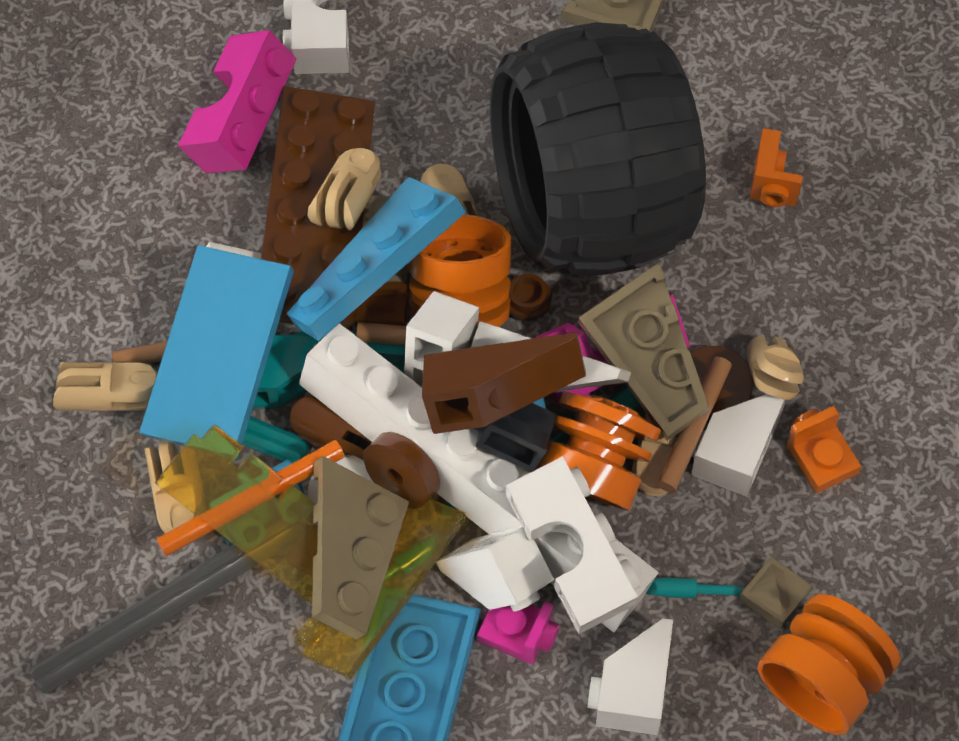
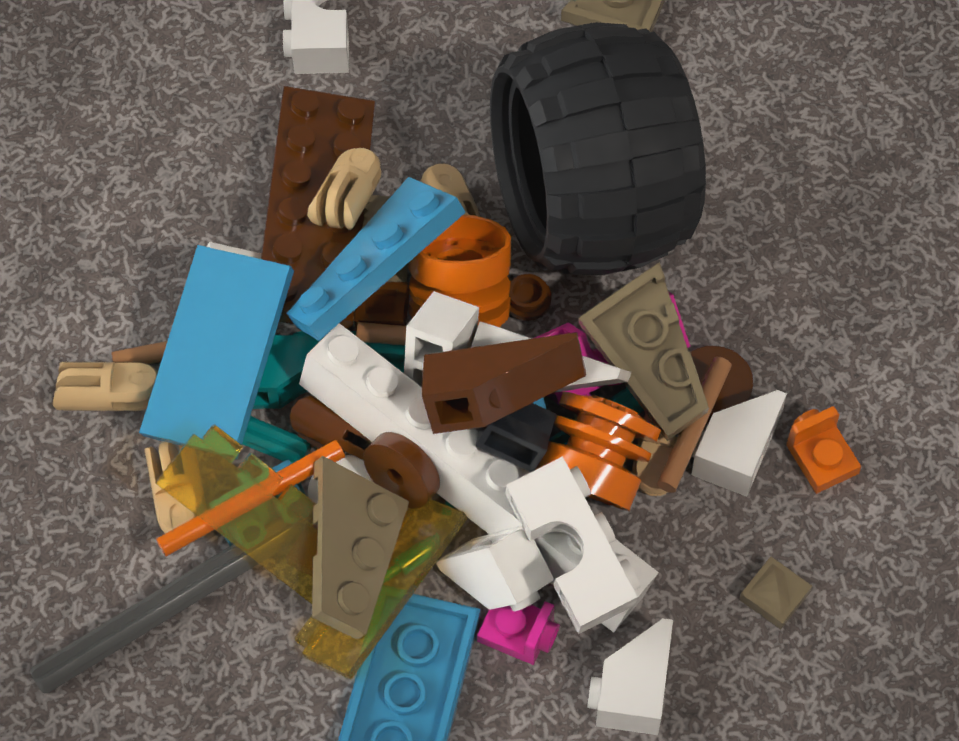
dark pink arch [178,30,297,173] -> none
teal piece [646,577,742,599] -> none
tan arm [746,335,804,400] -> none
orange bracket [749,128,803,207] -> none
orange wheel [757,593,901,736] -> none

